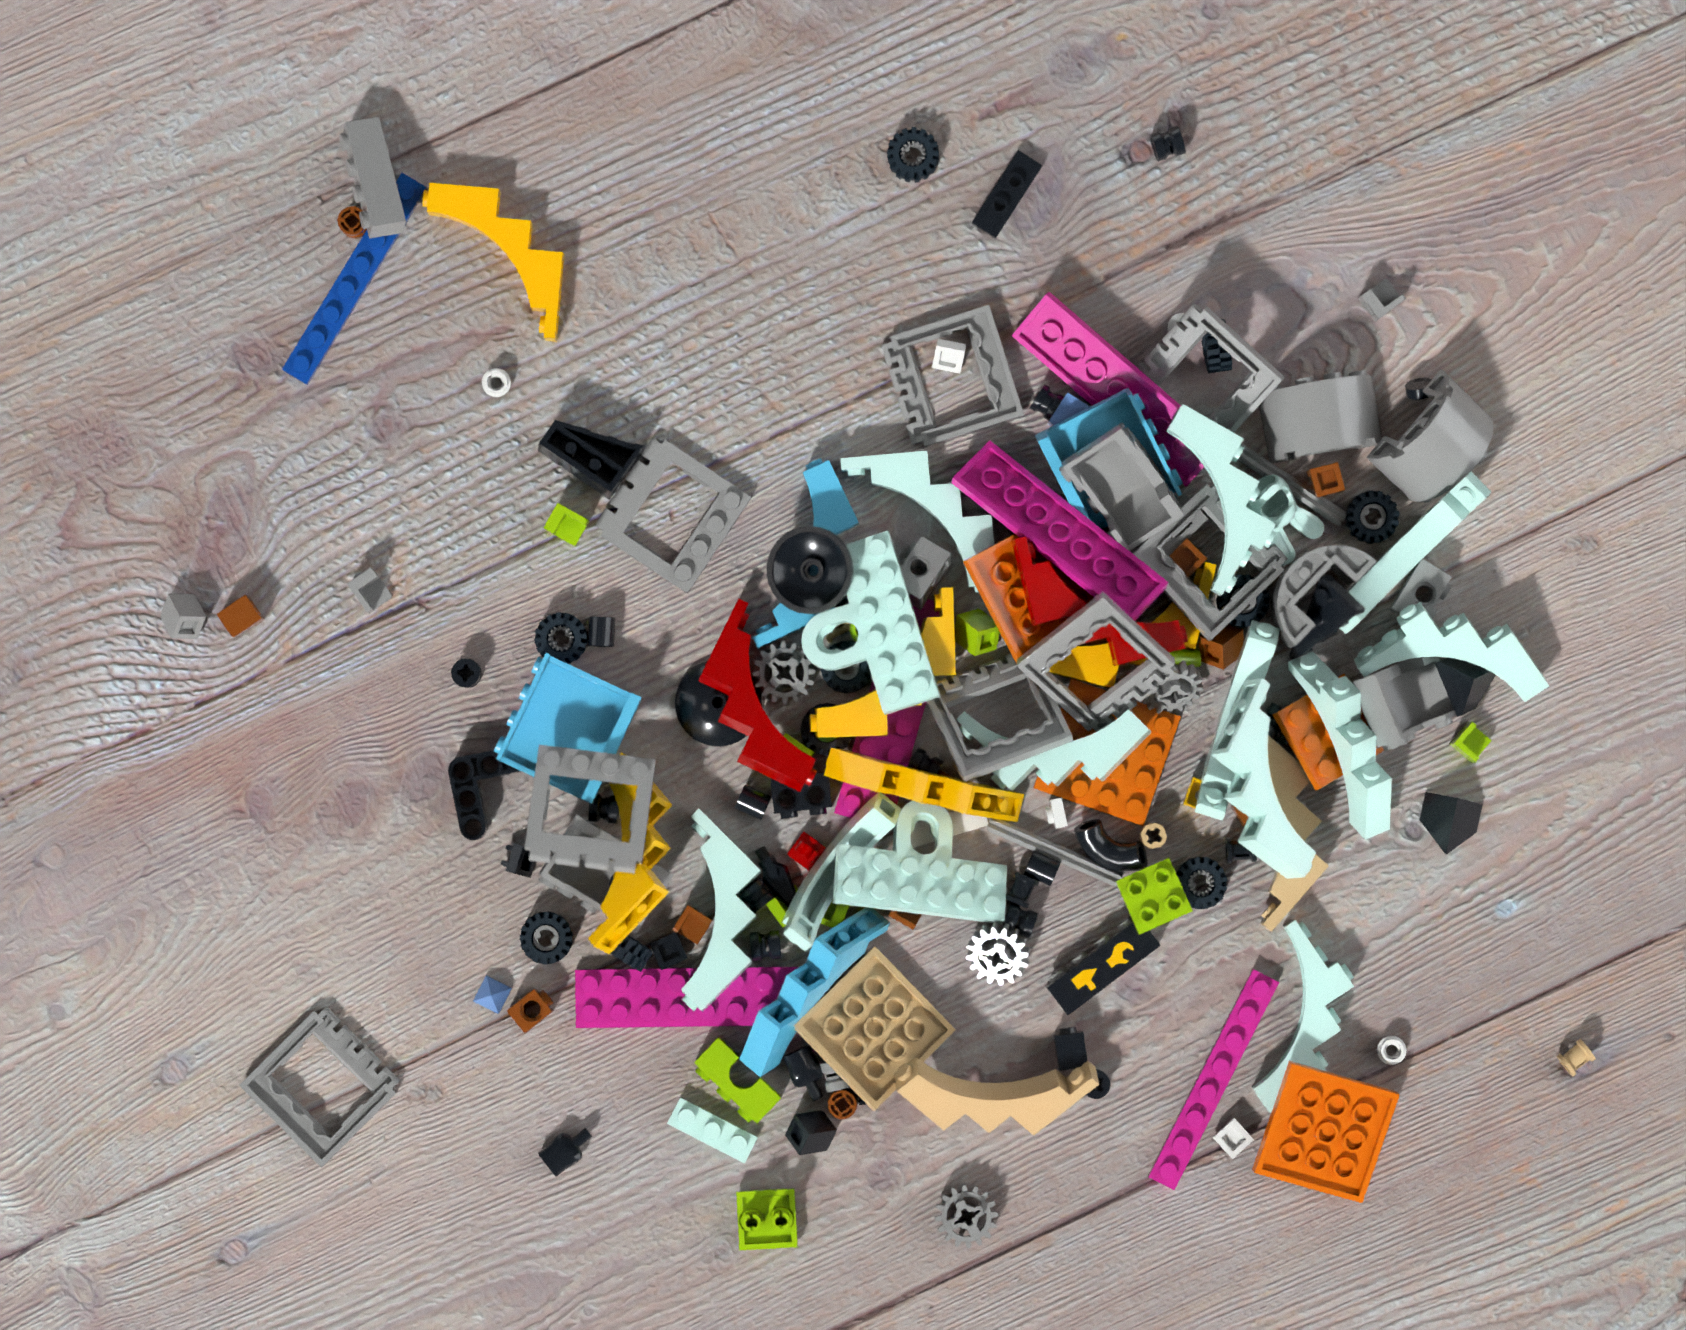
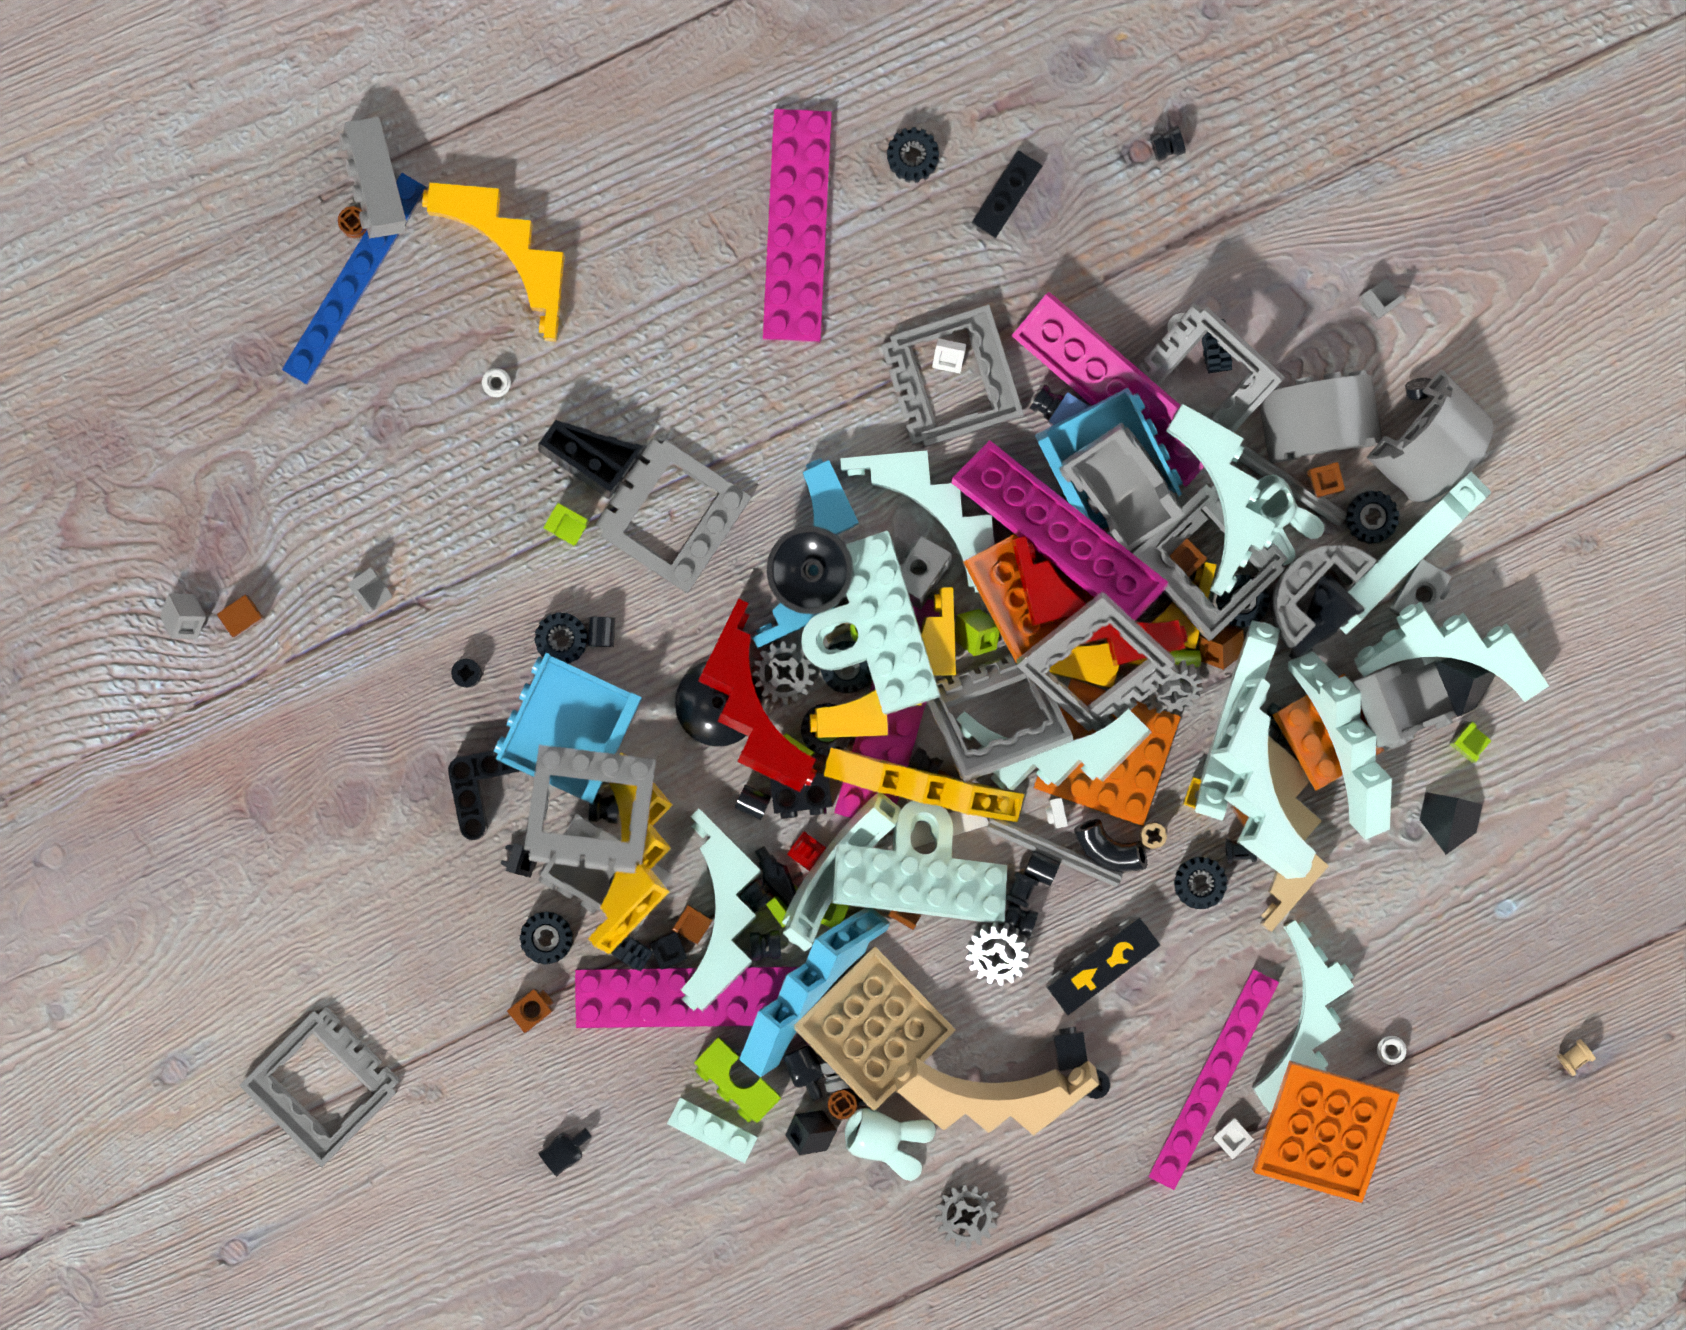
medium blue slope [473,975,512,1014] -> none
lime plate [736,1188,798,1251] -> none
lime plate [1115,858,1193,935] -> none
none -> dark pink plate [763,109,832,343]
none -> light aqua piece [845,1108,936,1181]

